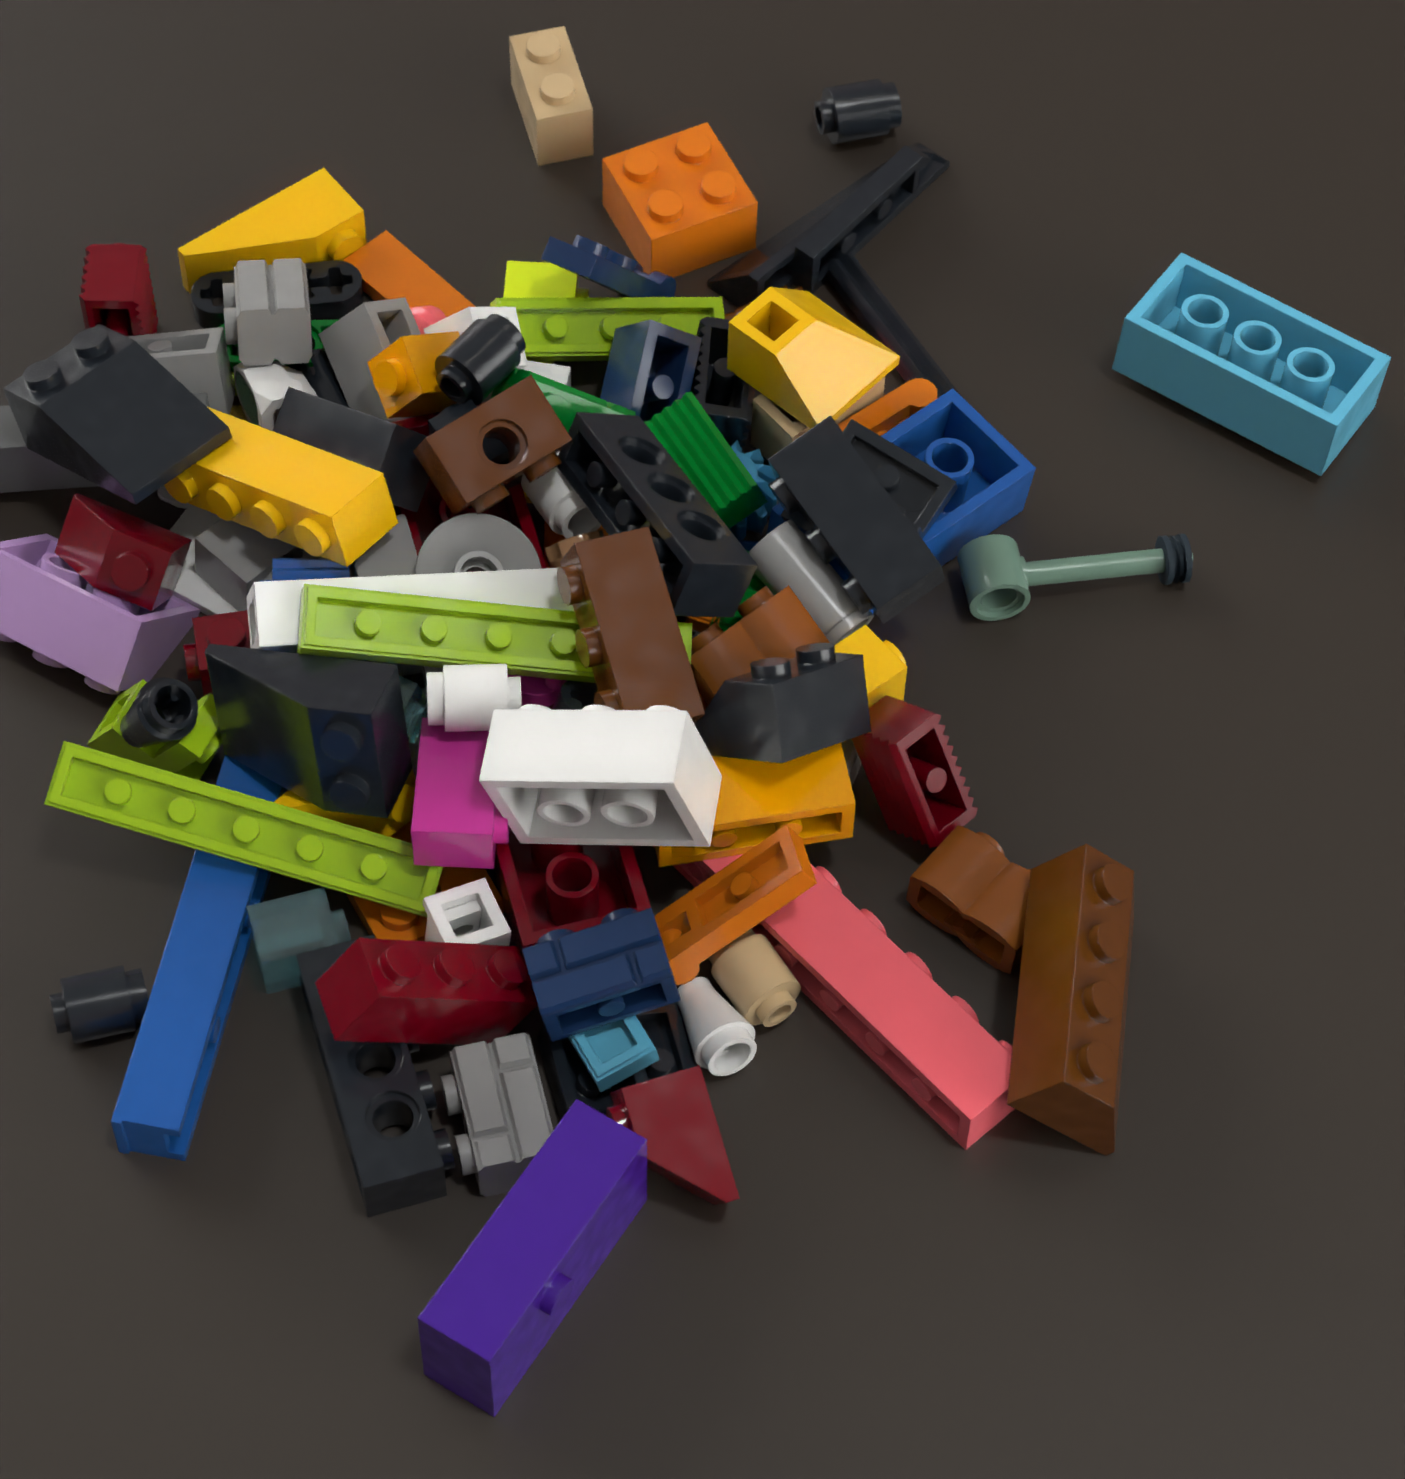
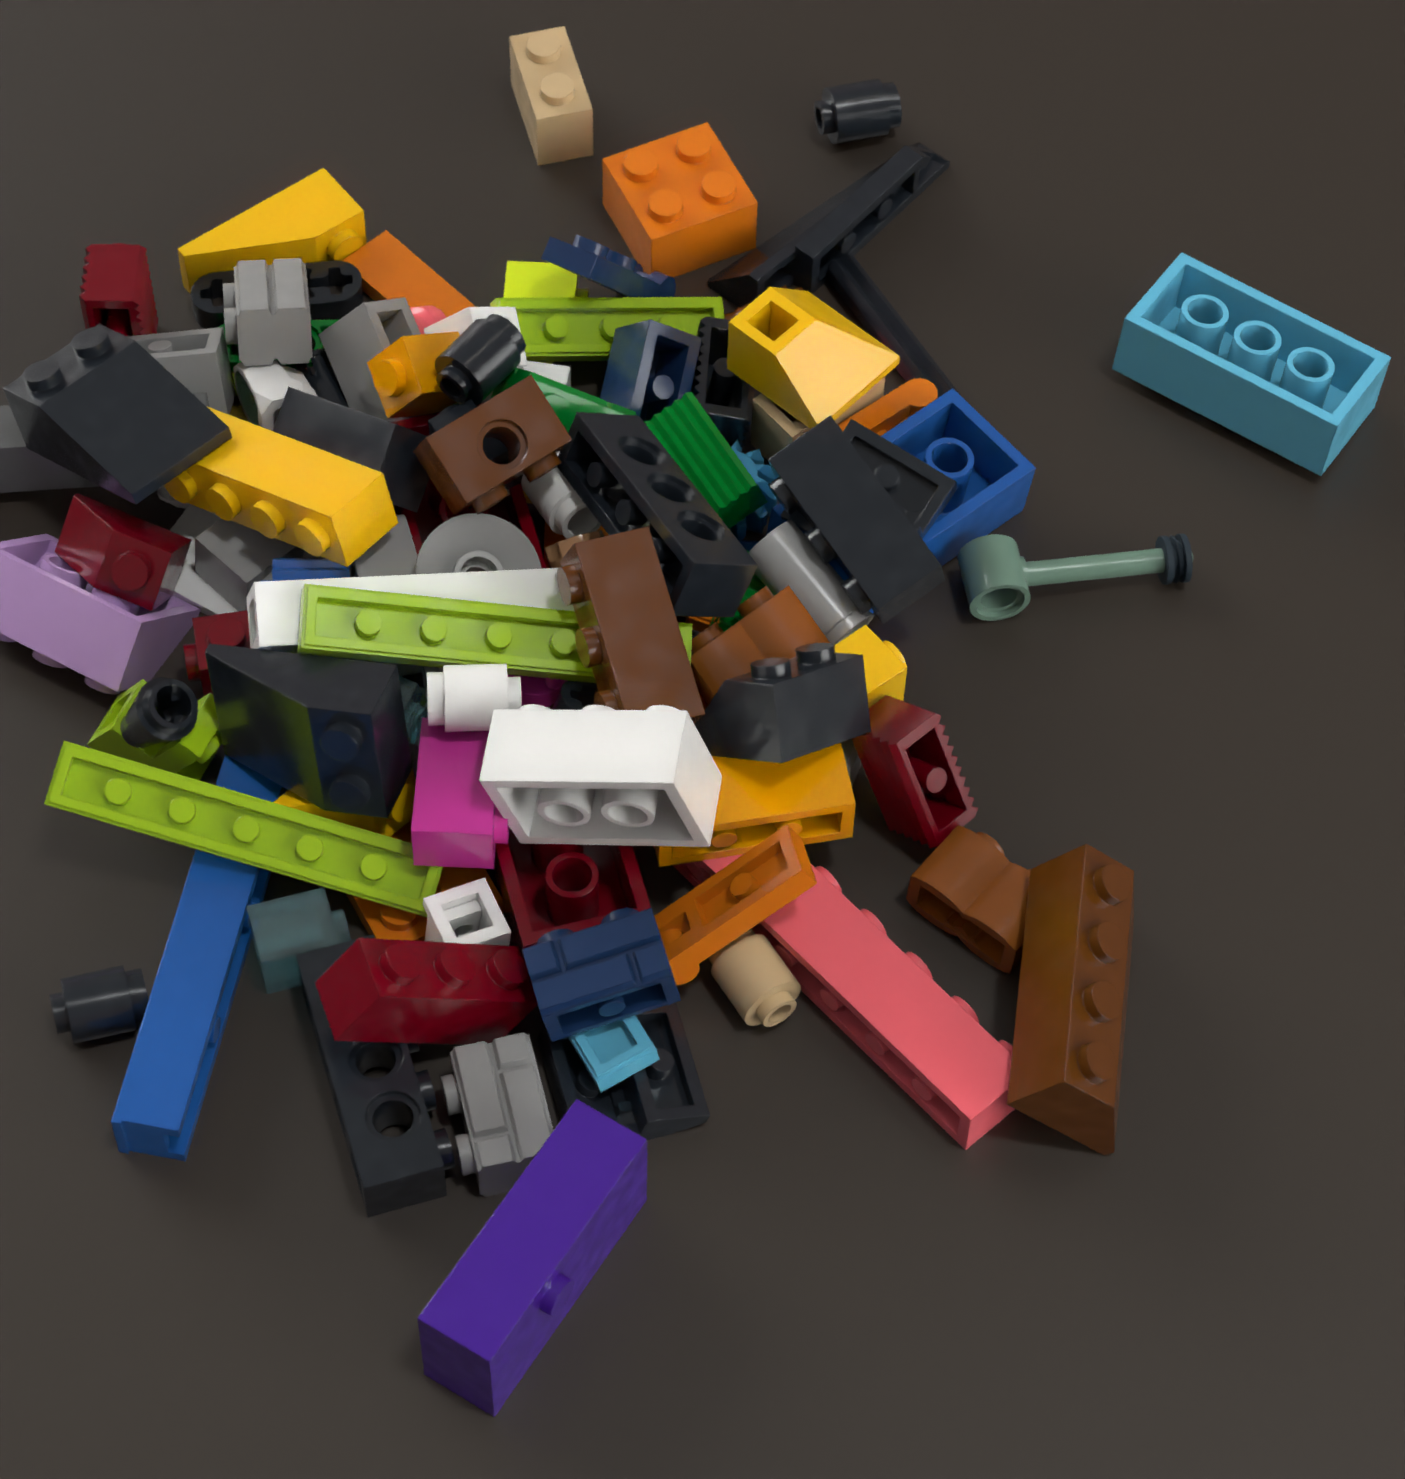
dark red slope [606,1065,740,1205] -> none
white cone [676,977,757,1076] -> none

